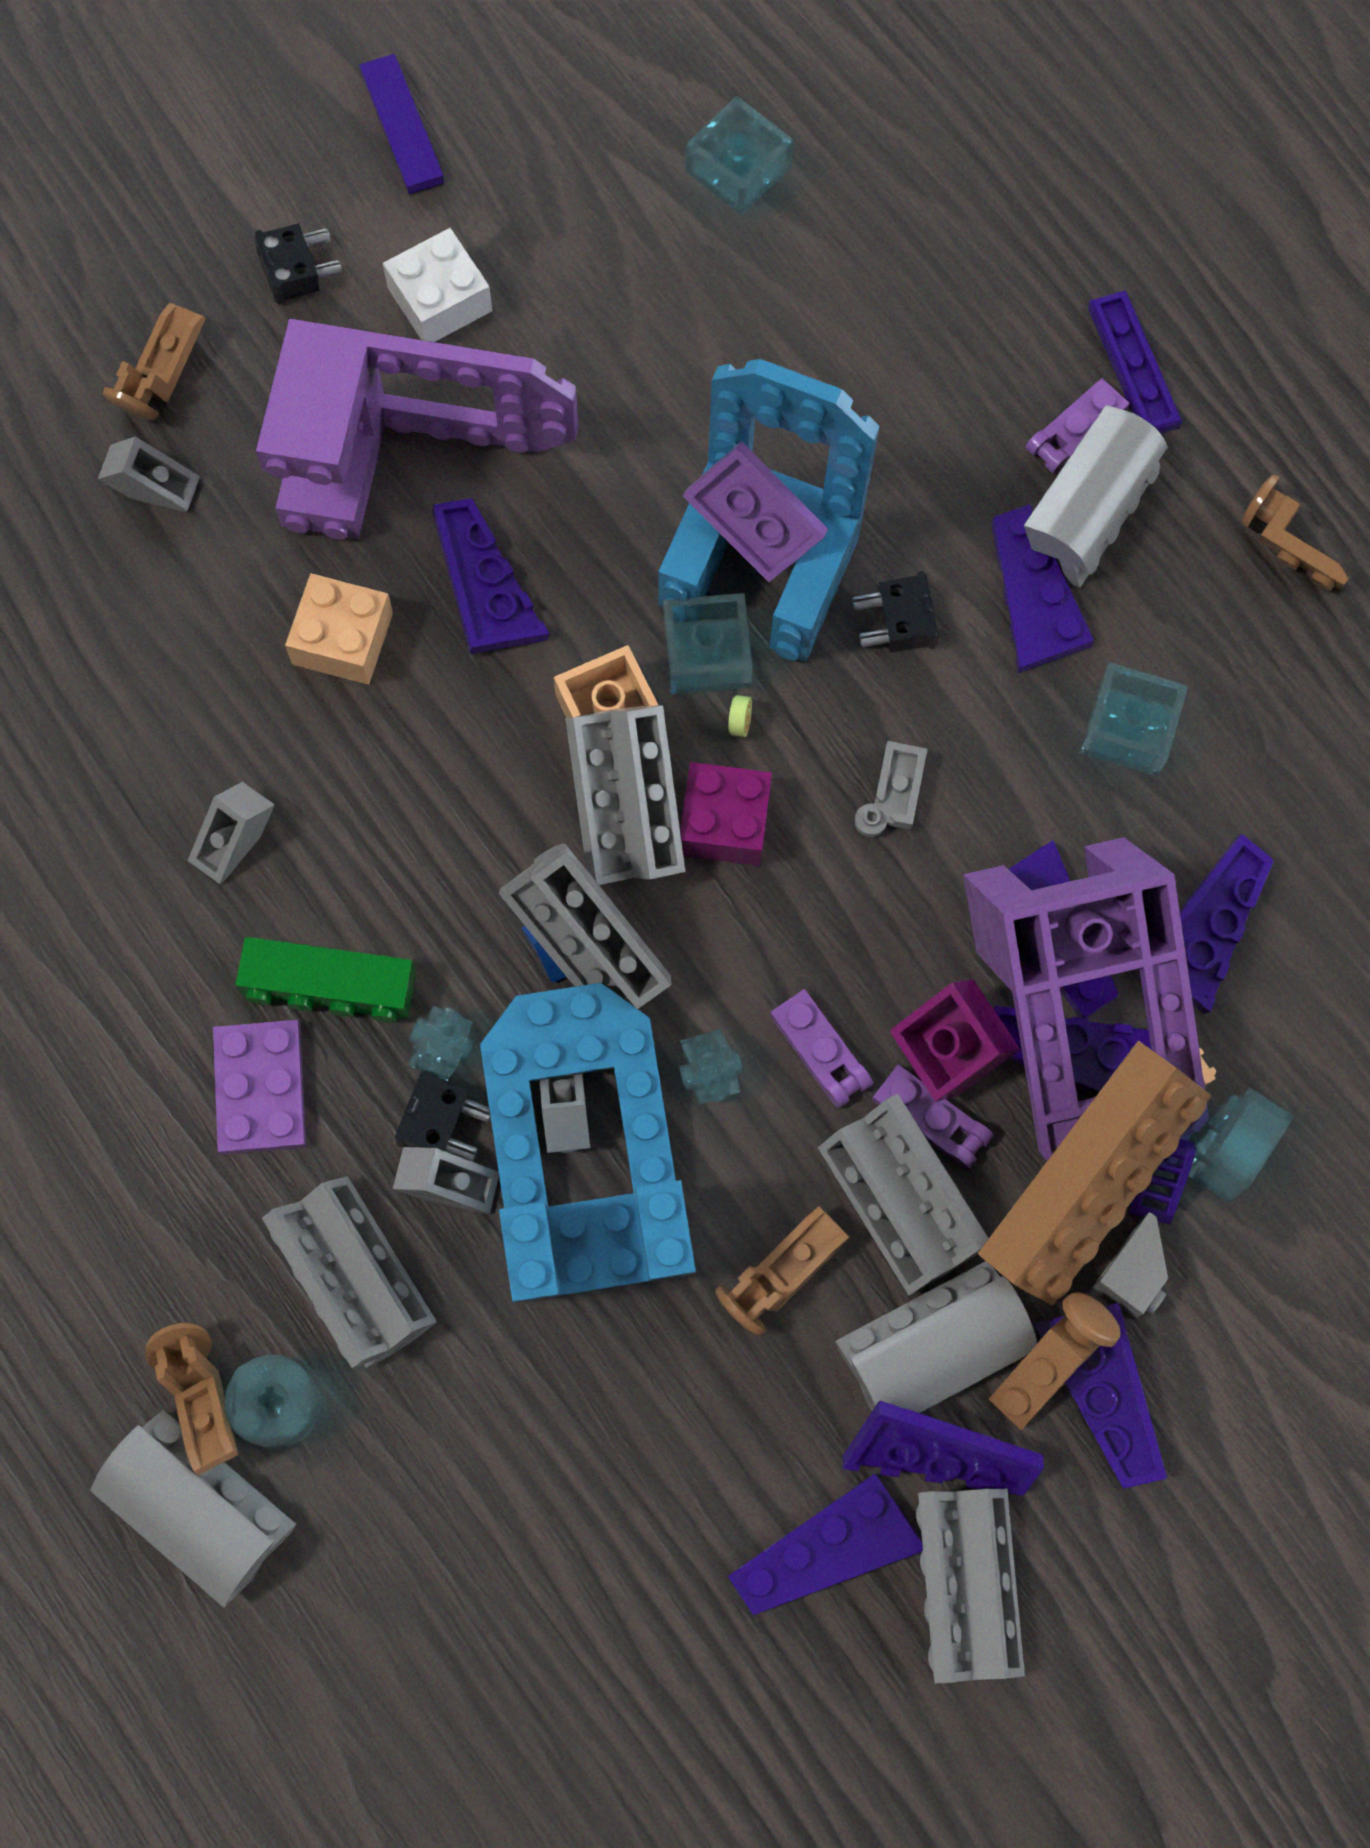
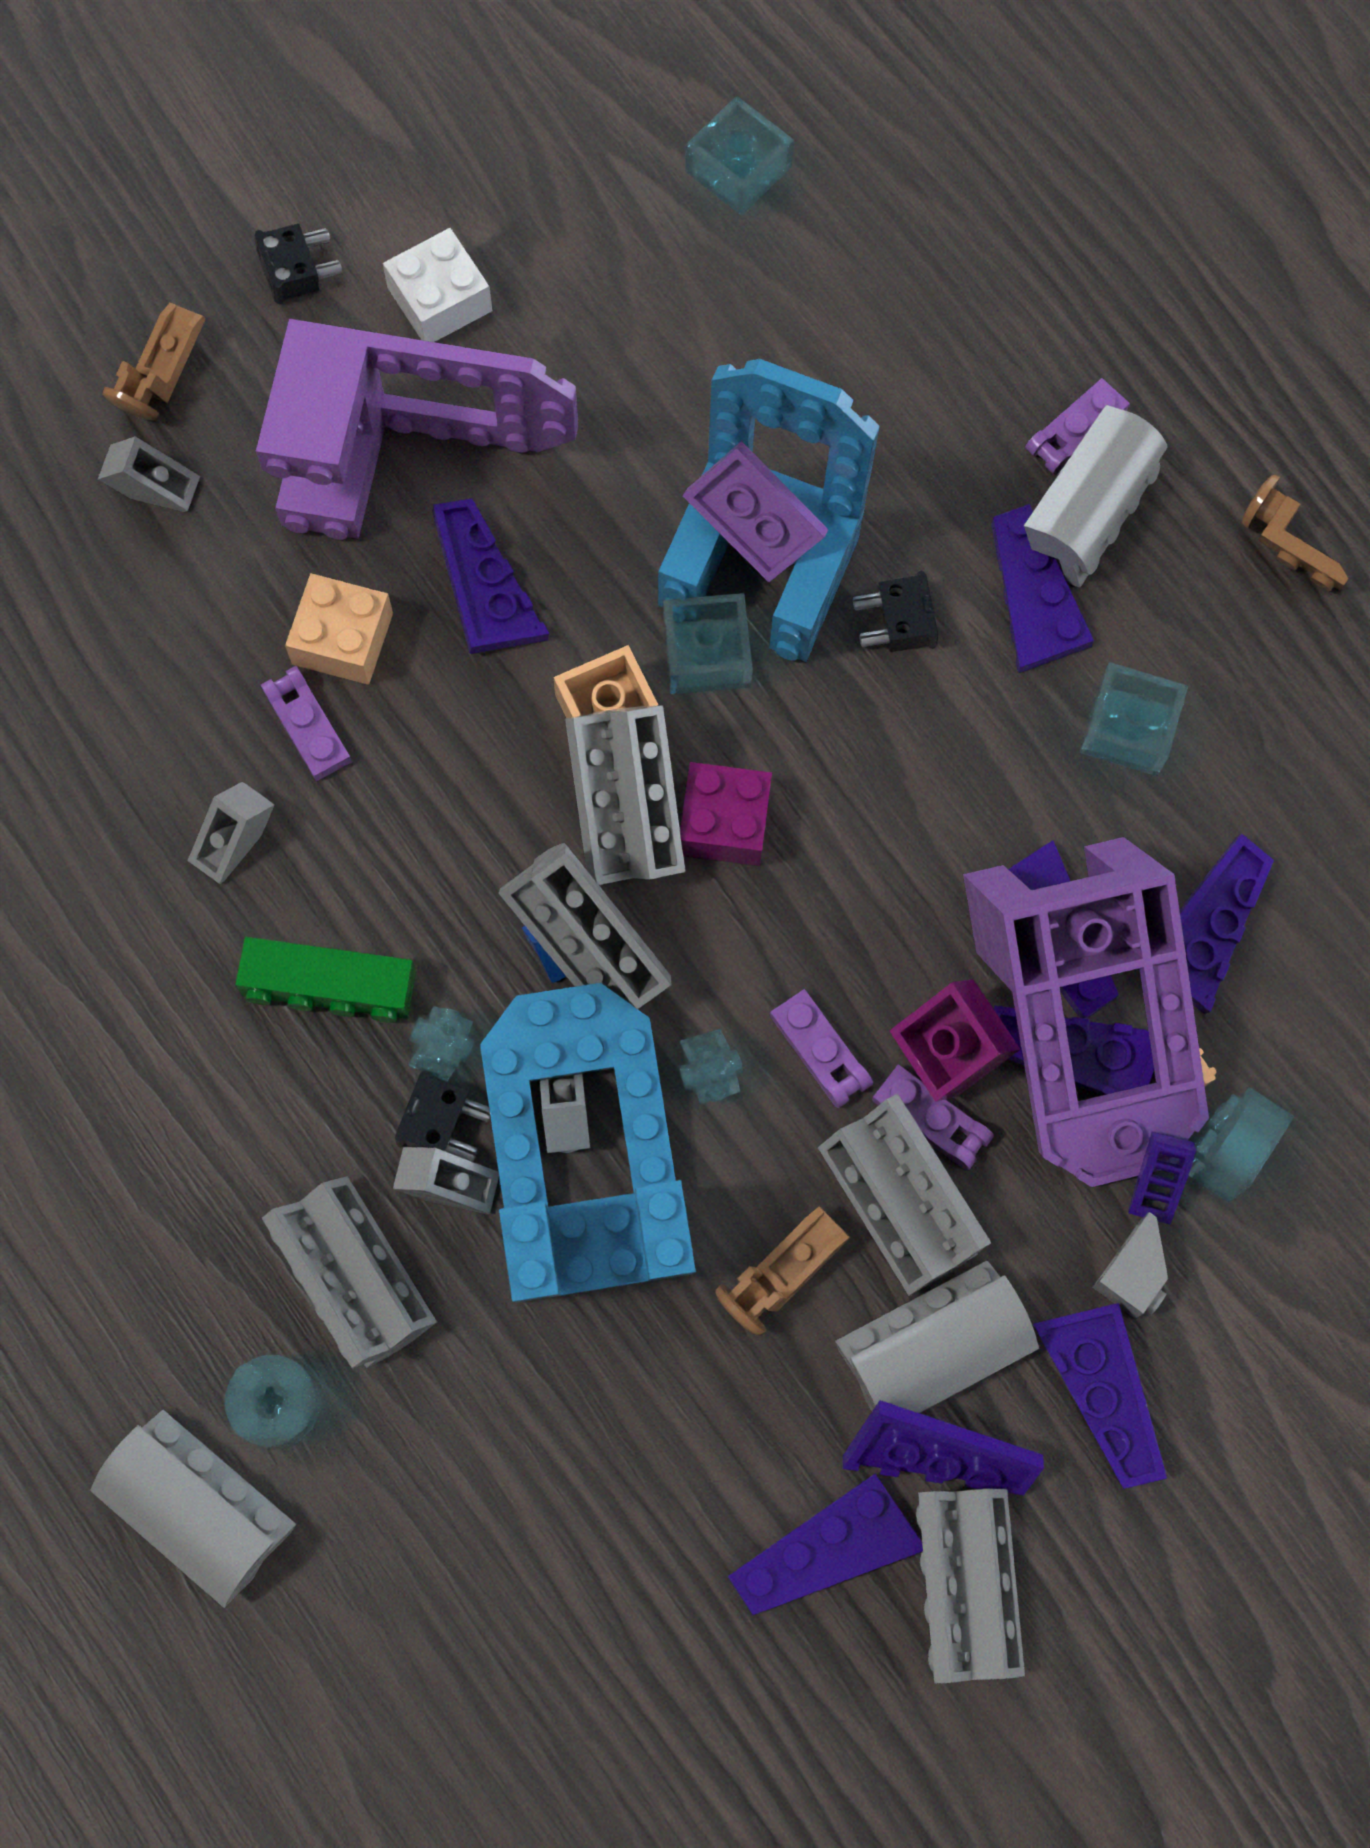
medium nougat piece [145,1323,238,1475] -> none
medium lavender plate [213,1020,306,1155] -> none
dark purple tile [359,53,444,194] -> none
yellowish green tile [728,695,752,737] -> none
light grey hinge [854,741,928,837] -> none
medium nougat brick [978,1041,1212,1306] -> none
medium nougat piece [989,1292,1121,1430] -> none
dark purple tile [1088,290,1182,434] -> none
none -> medium lavender plate [260,666,352,782]

